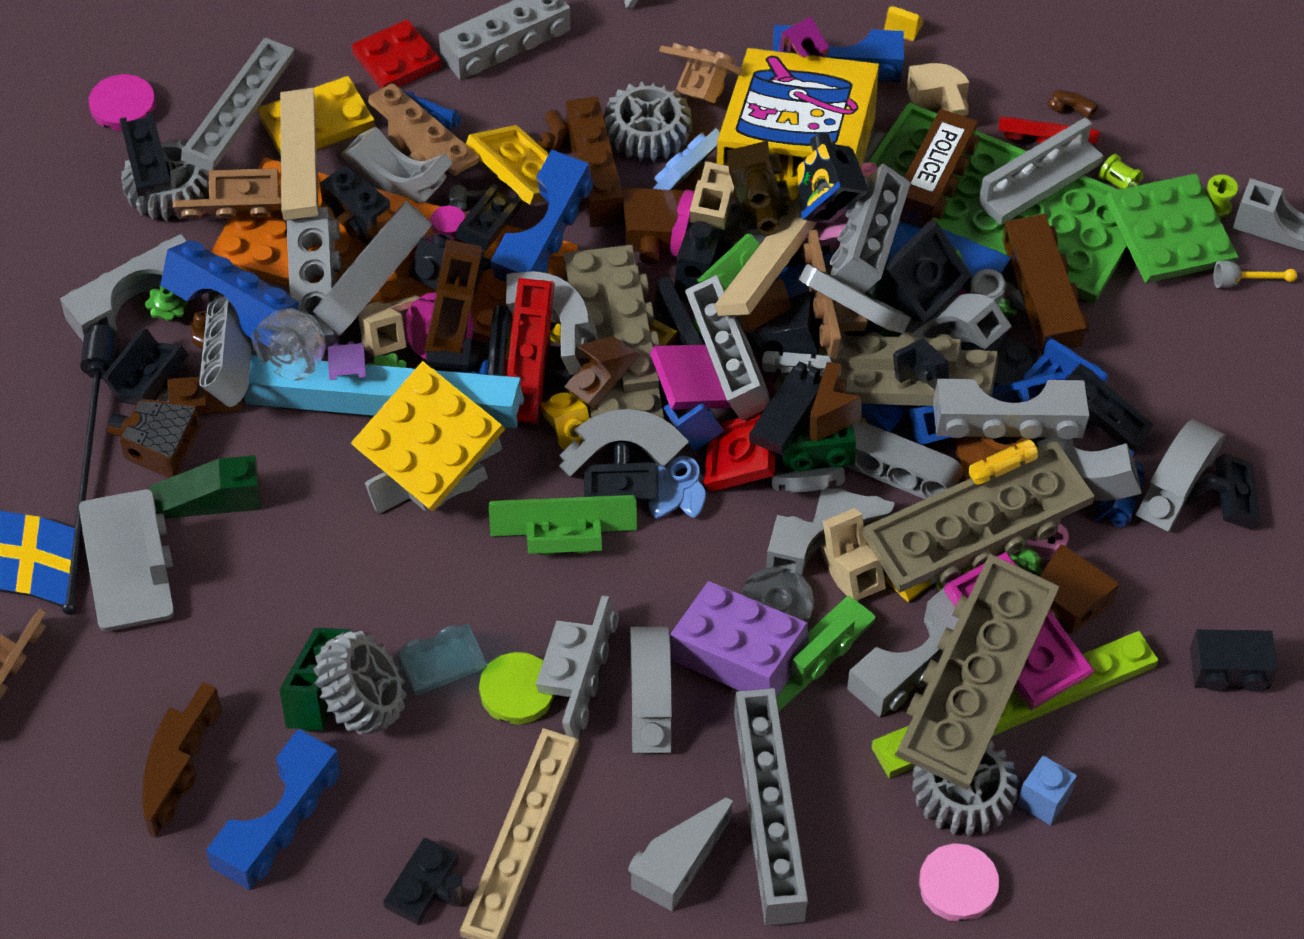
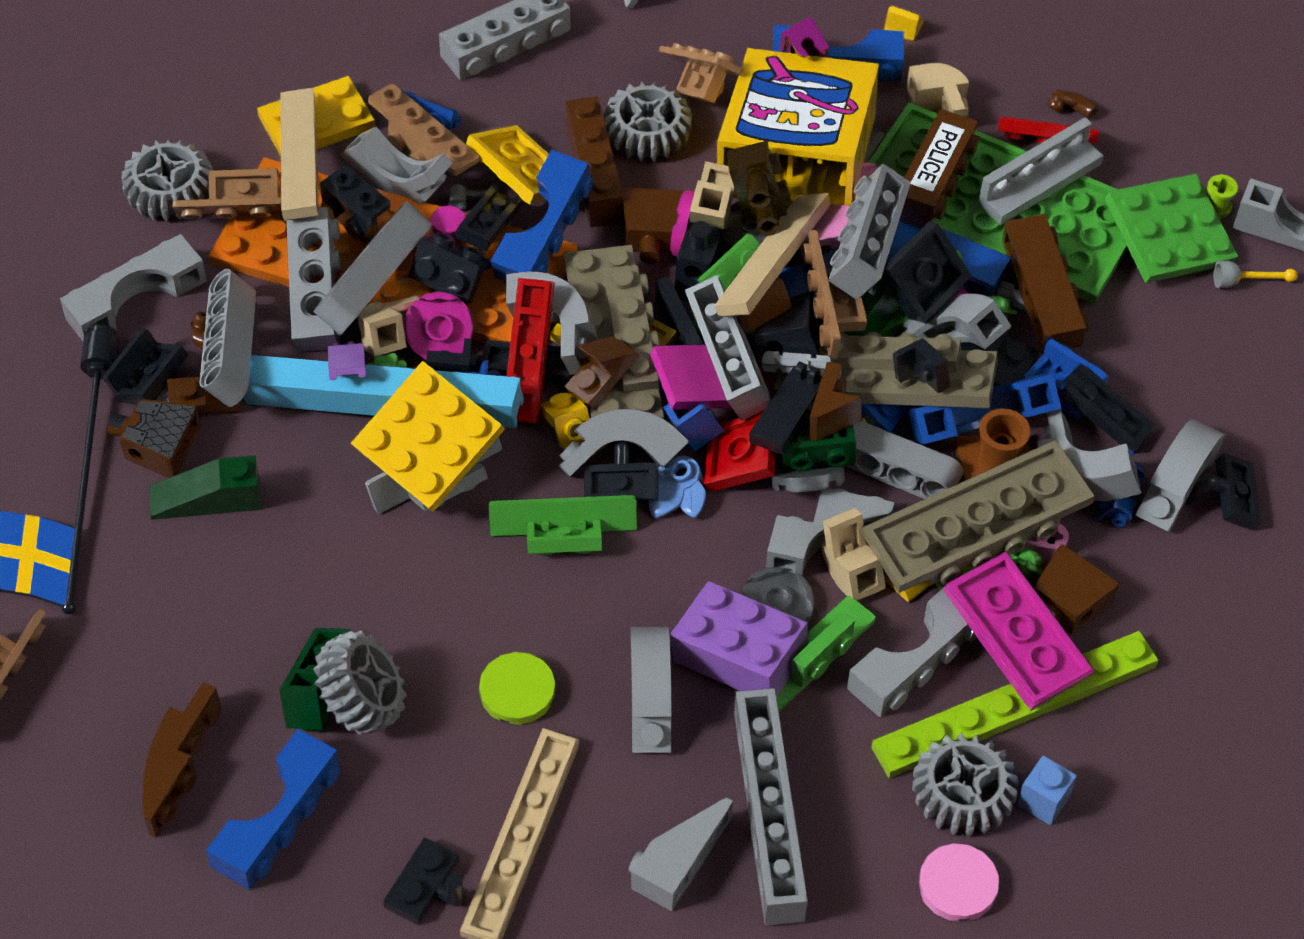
light grey bracket [79,489,174,632] -> none
dark pink tile [88,74,156,131] -> none
black hinge [119,112,172,197] -> none
bright green plant [145,286,189,322] -> none
blue arch [160,240,299,348] -> none
light grey plate [181,37,294,171] -> none
clear cylinder [251,308,326,381] -> none
red plate [352,19,441,89] -> none
clear light blue bracket [398,624,487,696] -> none
reddish brown slope [424,239,481,353] -> none
black axle [487,304,512,376] -> none
light grey bracket [536,595,618,739] -> none
reddish brown arm [538,110,568,152] -> none
light blue plate [653,129,720,190] -> none
black torso [797,134,869,224] -> none
light grey beam [798,264,912,333] -> none
dark tan plate [895,554,1060,790] -> none
light grey arch [933,379,1089,439] -> none
yellow axle [969,439,1038,485] -> none
light grey tile [970,269,1006,303] -> none
lime bush [1098,154,1143,189] -> none
black brick [1190,629,1278,692] -> none

